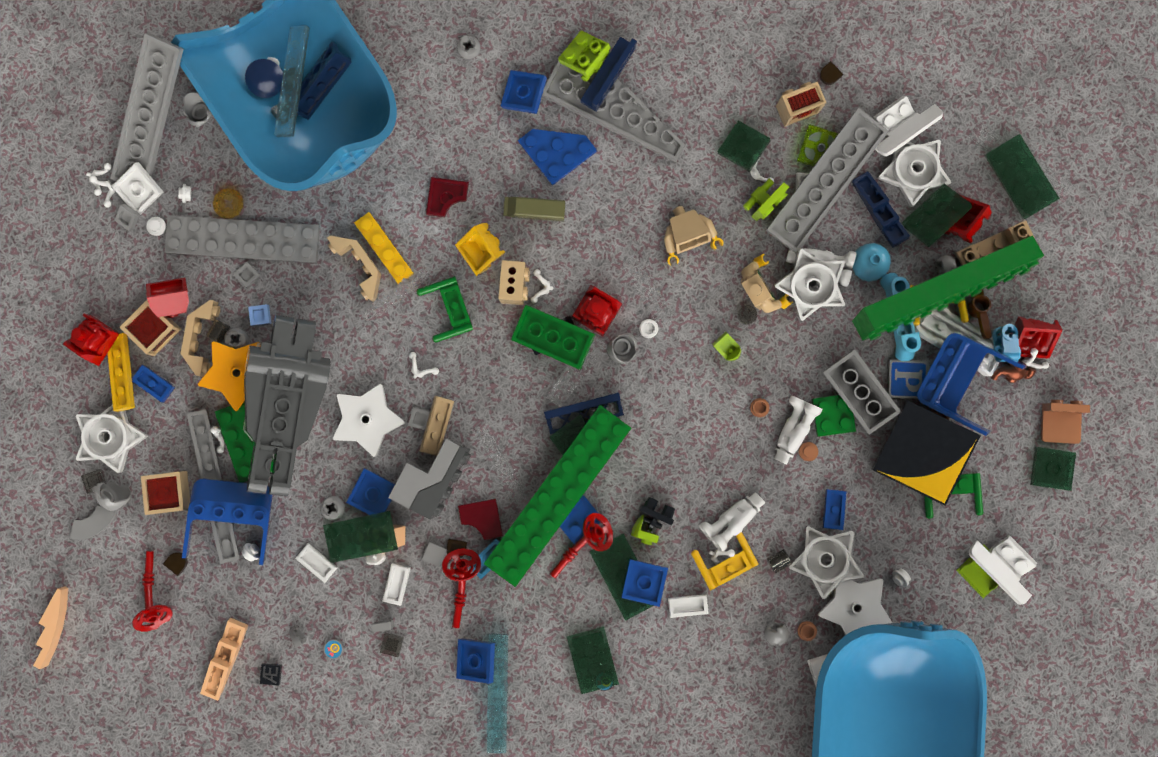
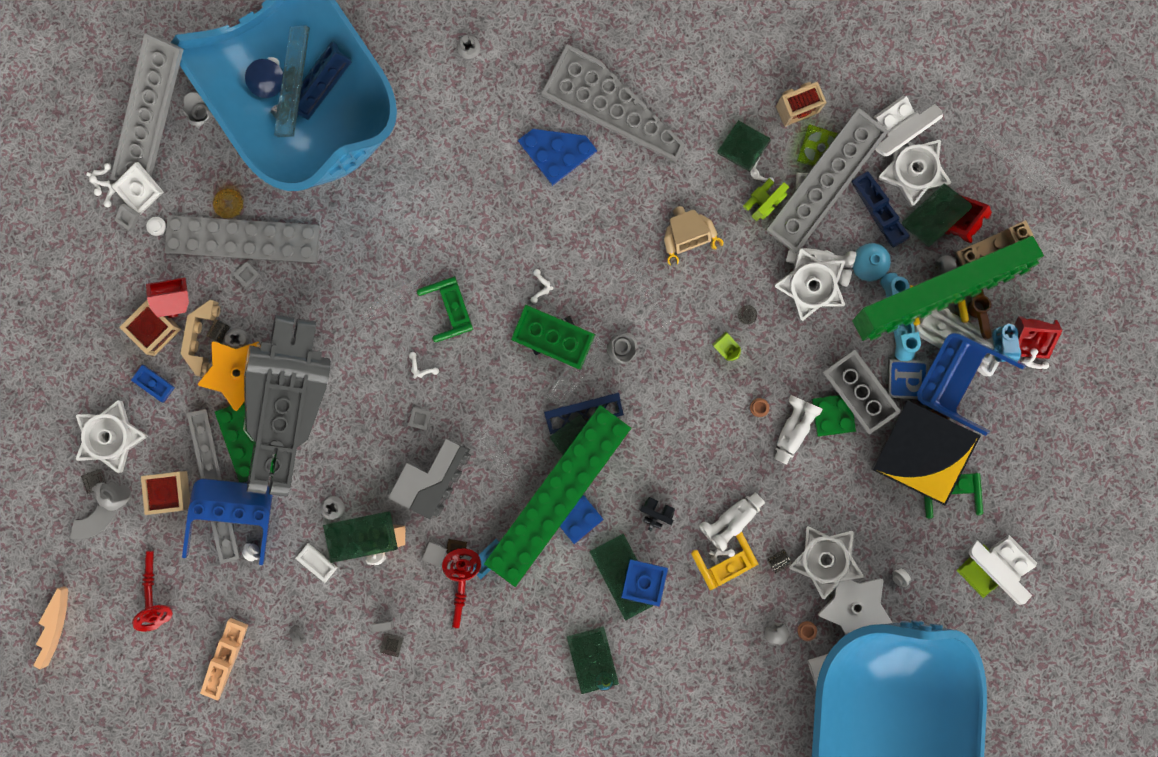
red brick [63,313,119,366] -> none
yellow plate [107,333,135,412] -> none
dark brown tile [163,552,188,576] -> none
white plate [179,184,192,203] -> none
white piece [210,426,225,453] -> none
light blue plate [248,304,271,326] -> none
black tile [259,663,282,686] -> none
tile [324,639,344,659] -> none
tan slope [327,236,381,302] -> none
white plate [333,384,405,457] -> none
blue plate [346,468,395,520] -> none
yellow plate [354,212,414,284] -> none
white tile [382,563,411,606] -> none
tan tile [419,396,454,456] -> none
dark red tile [426,177,469,218] -> none
yellow brick [455,223,506,276] -> none
blue plate [456,638,495,684] -> none
dark red tile [458,498,503,540] -> none
clear light blue plate [487,633,508,753] -> none
tan piece [498,260,530,305] -> none
blue plate [500,70,547,114] -> none
olive piece [503,197,566,222] -> none
red dish [550,513,613,578] -> none
lime plate [558,30,611,82] -> none
red brick [571,285,623,337] -> none
dark blue fence [580,37,637,112] -> none
lime plate [631,515,659,545] -> none
white tile [639,319,658,338] -> none
white tile [668,594,709,618] -> none
tan torso [741,254,793,313] -> none
nougat plate [799,442,818,461] -> none
dark brown tile [820,61,844,85] -> none
blue plate [822,489,847,530] -> none
clear green plate [984,134,1060,219] -> none
copper piece [991,360,1036,383] -> none
clear green plate [1030,447,1076,491] -> none
nougat bracket [1041,400,1090,444] -> none

